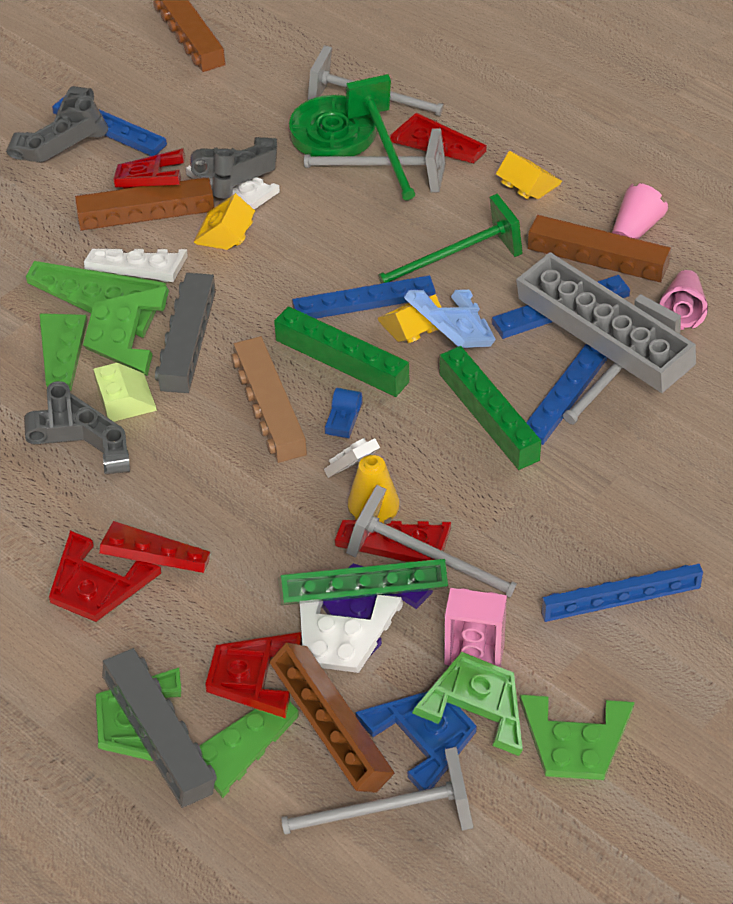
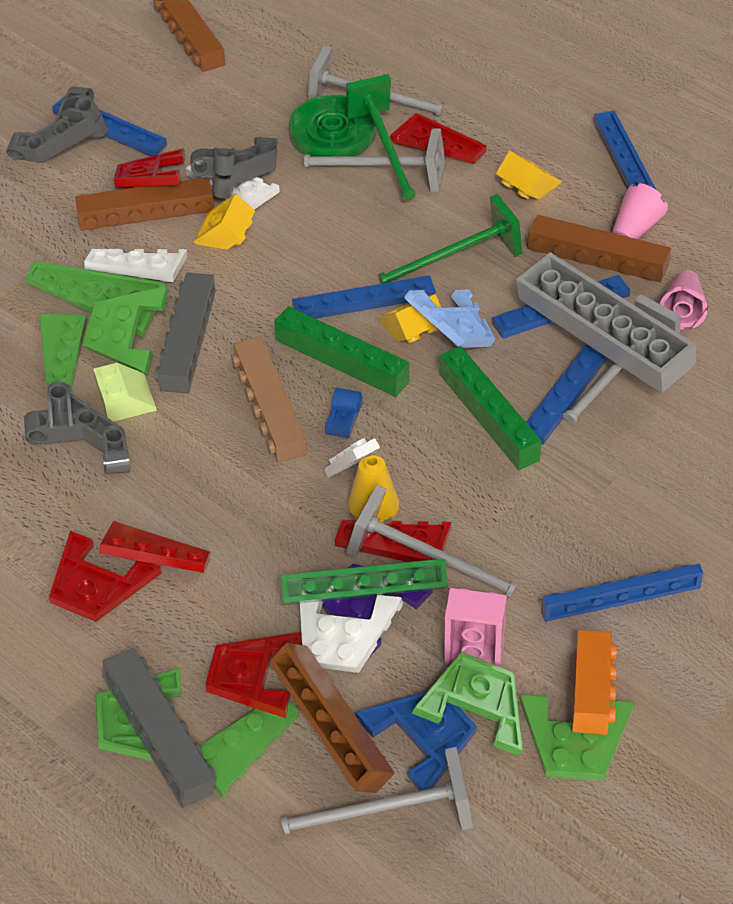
none -> orange brick [573,630,617,735]
none -> blue plate [594,110,656,190]

